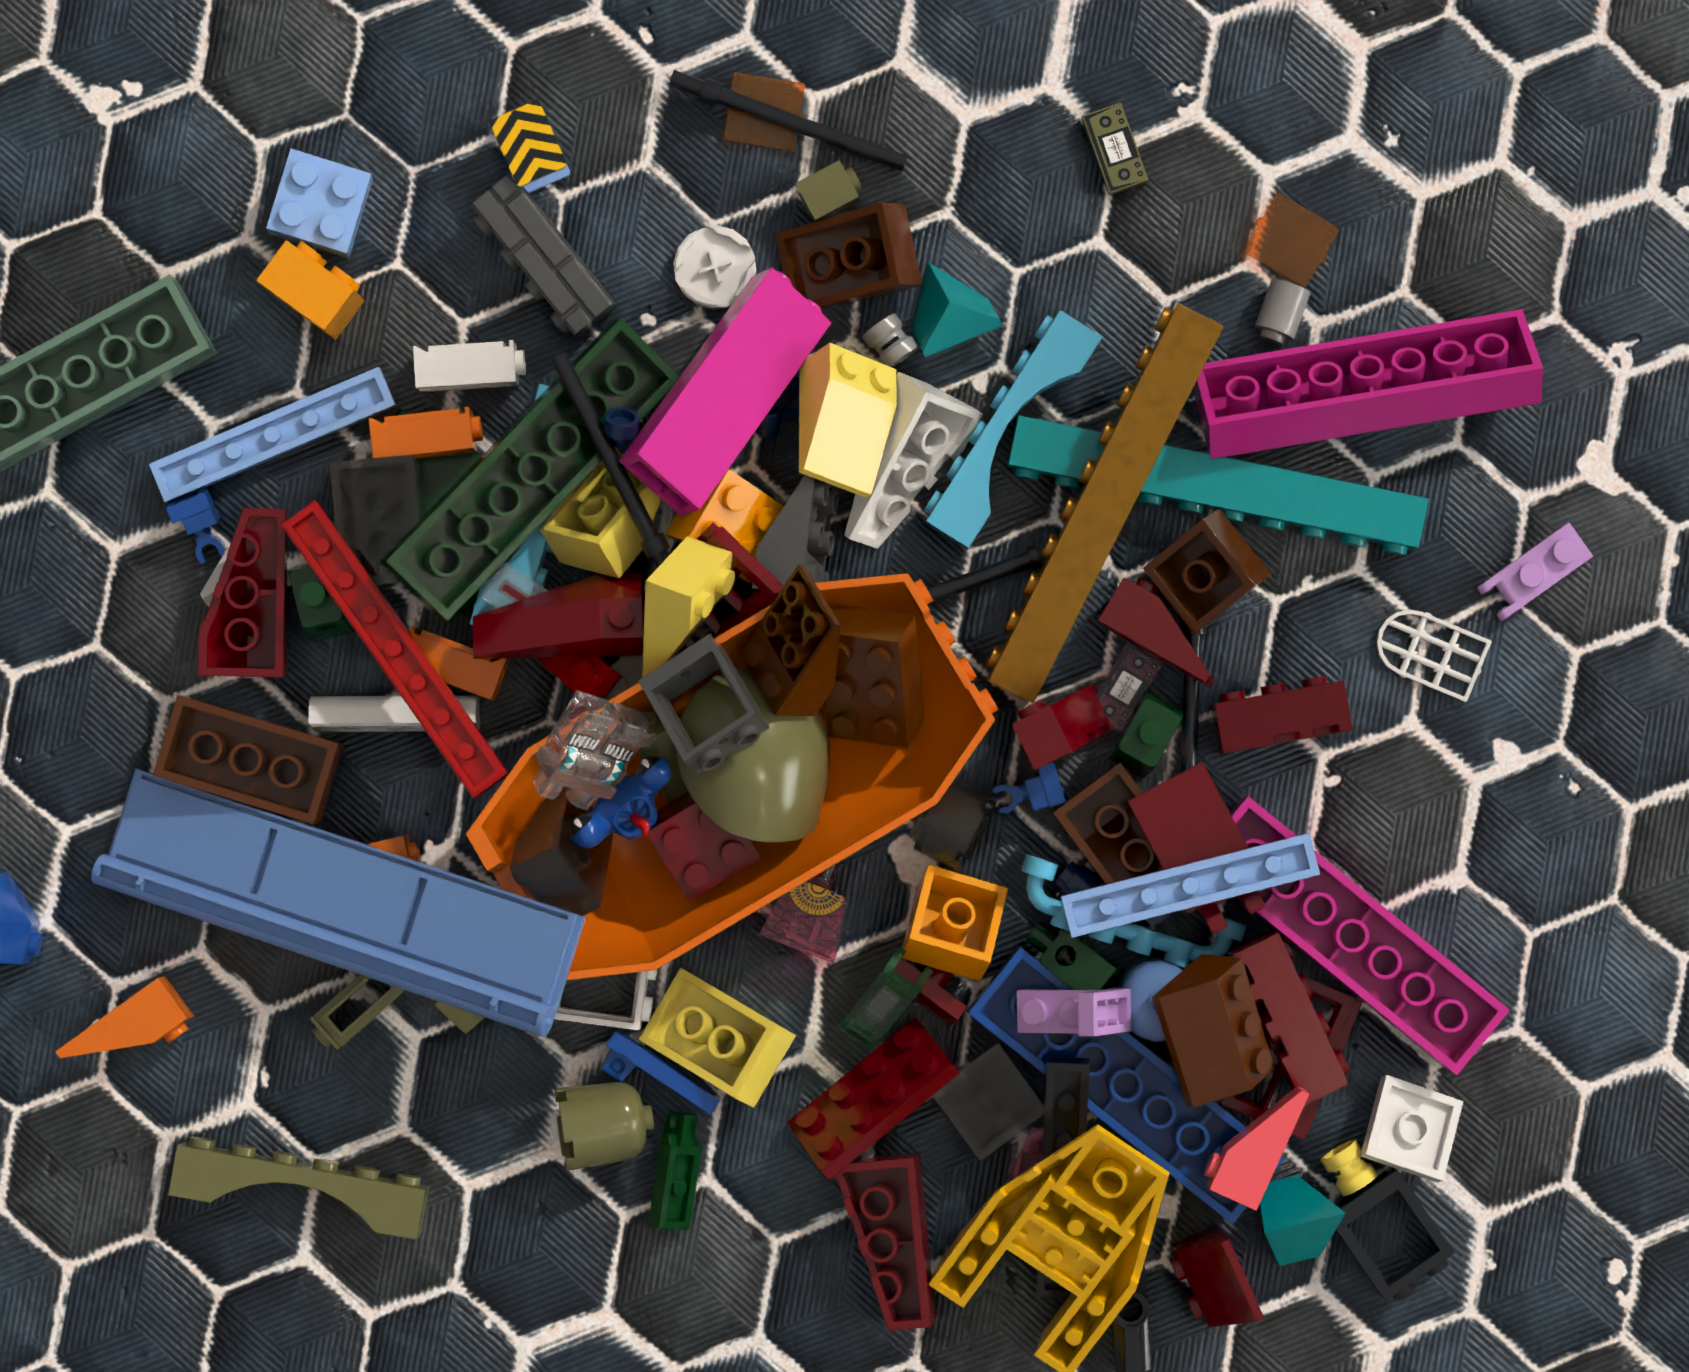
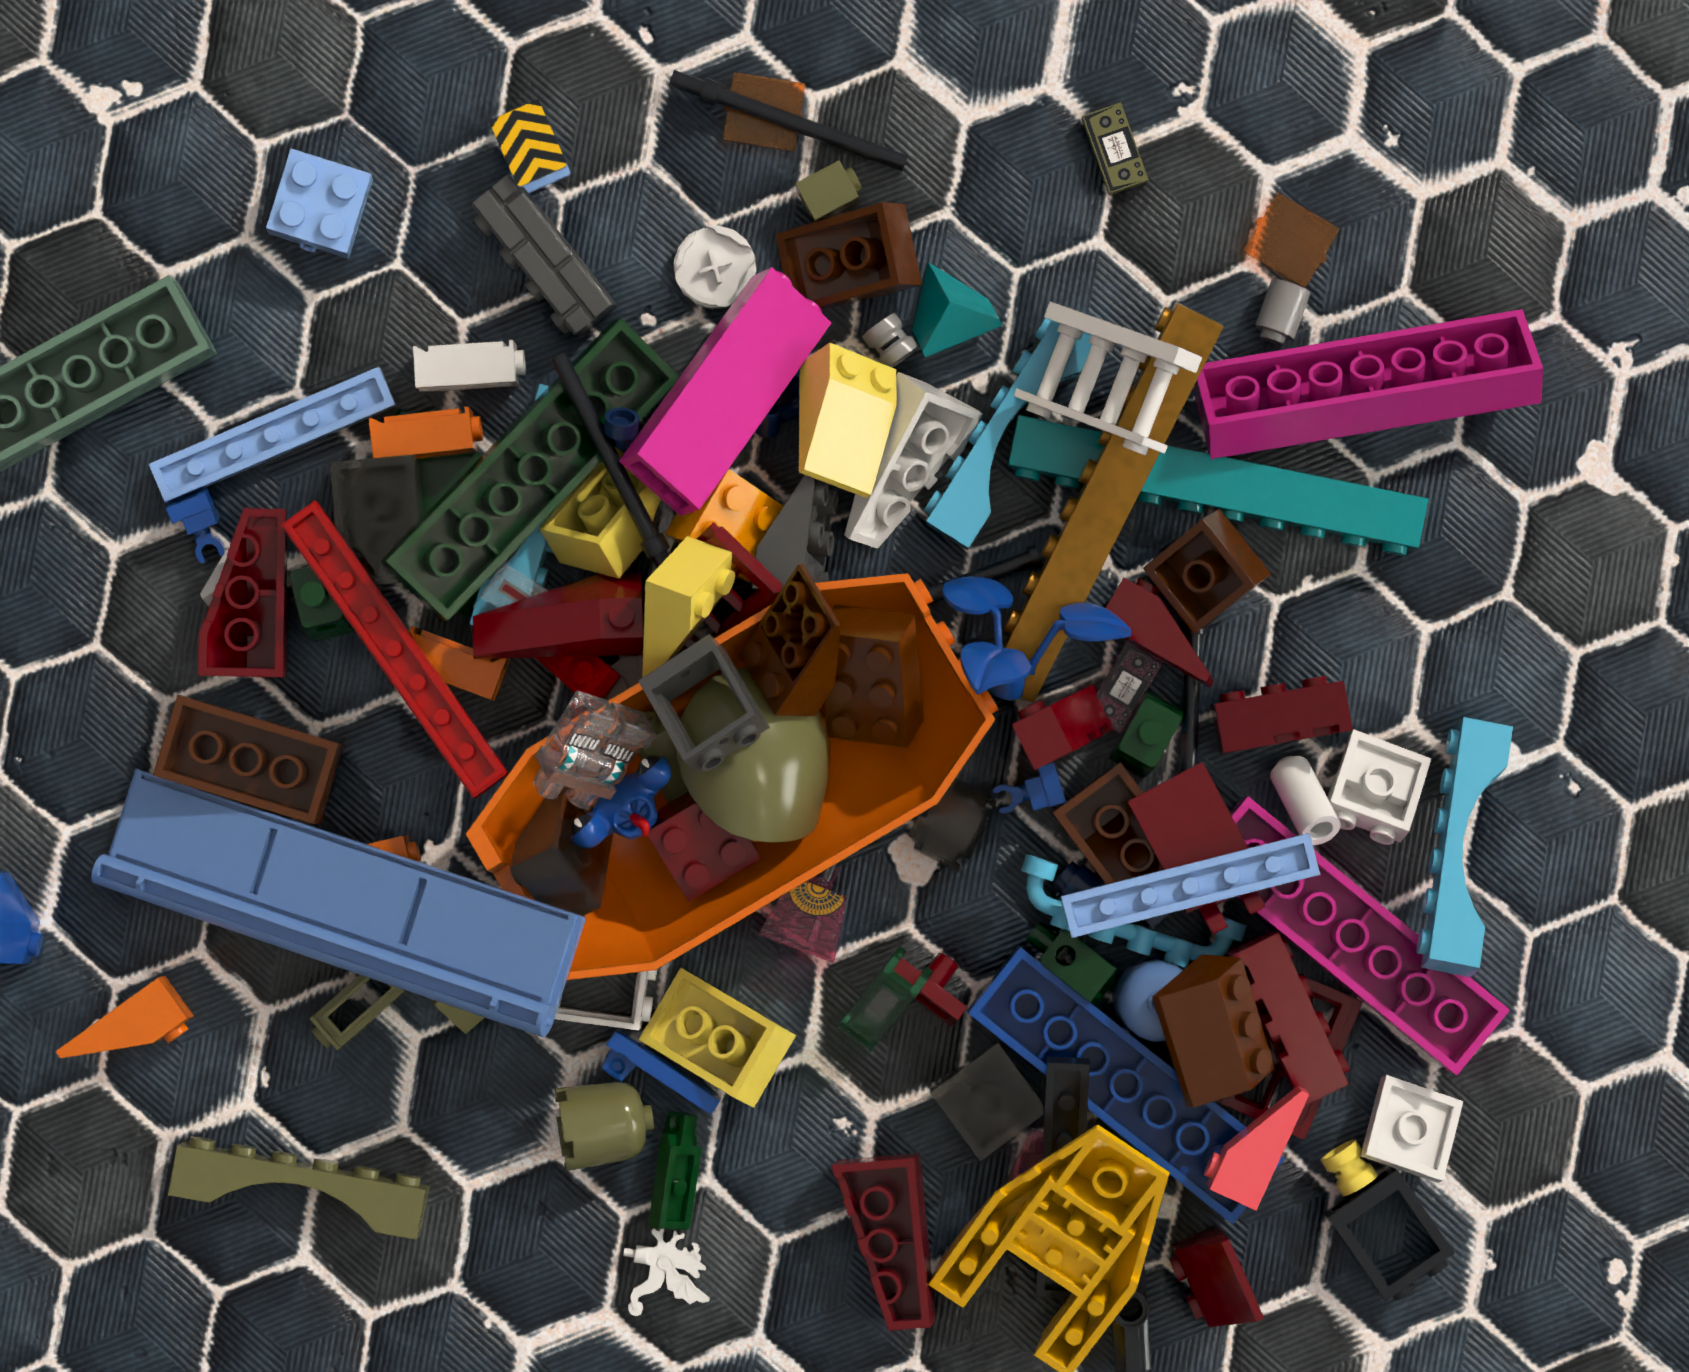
light orange brick [256,240,365,340] -> none
white brick [308,695,480,732] -> none
dark red plate [787,1017,960,1180] -> none
light orange brick [900,864,1008,981] -> none
lavender bracket [1017,988,1131,1036] -> none
teal slope [1260,1174,1346,1266] -> none
white window [1376,609,1492,702] -> none
lavender hinge [1477,523,1593,621] -> none
none -> white piece [623,1228,710,1316]
none -> blue plant [942,576,1133,700]
none -> white fence [1014,301,1202,456]
none -> white brick [1270,756,1341,845]
none -> white plate [1327,729,1431,845]
none -> medium azure arch [1417,717,1513,977]

